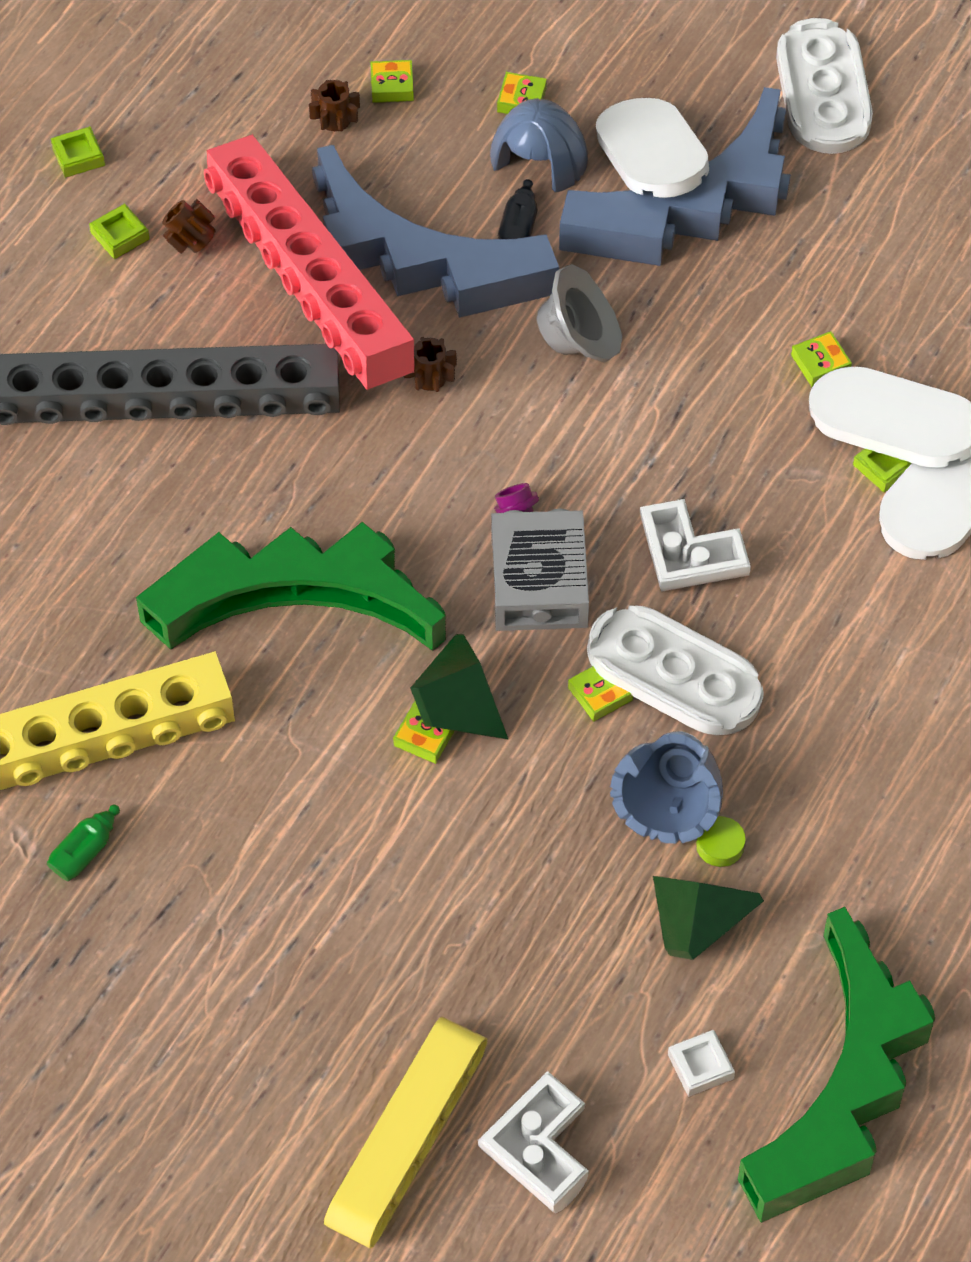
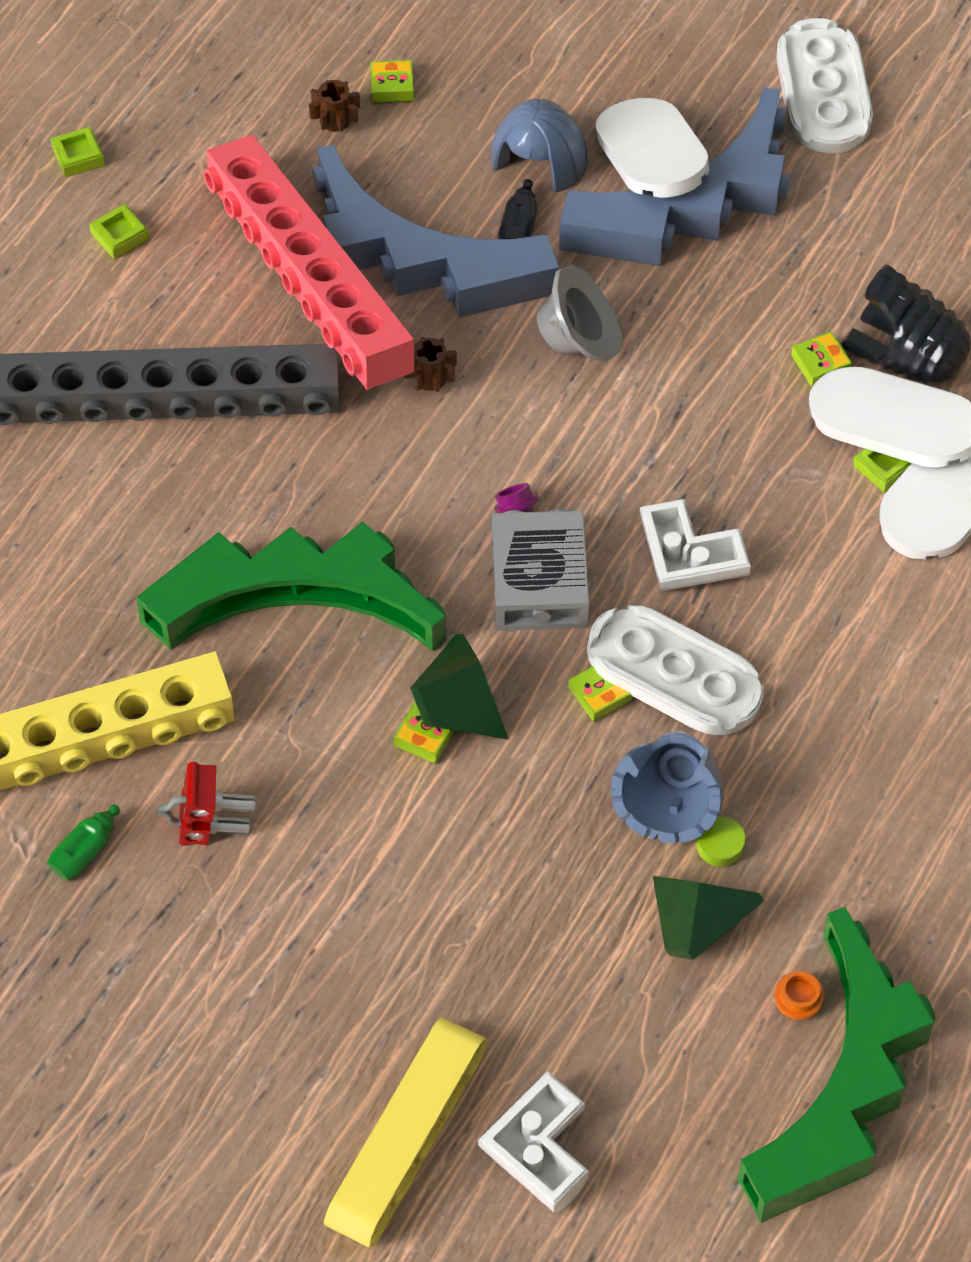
reddish brown gear [162,199,216,254] -> none
lime tile [497,72,547,114] -> none
white tile [668,1030,735,1097] -> none
none -> piece [158,762,256,846]
none -> orange plate [774,971,825,1020]
none -> black hair [841,264,971,384]

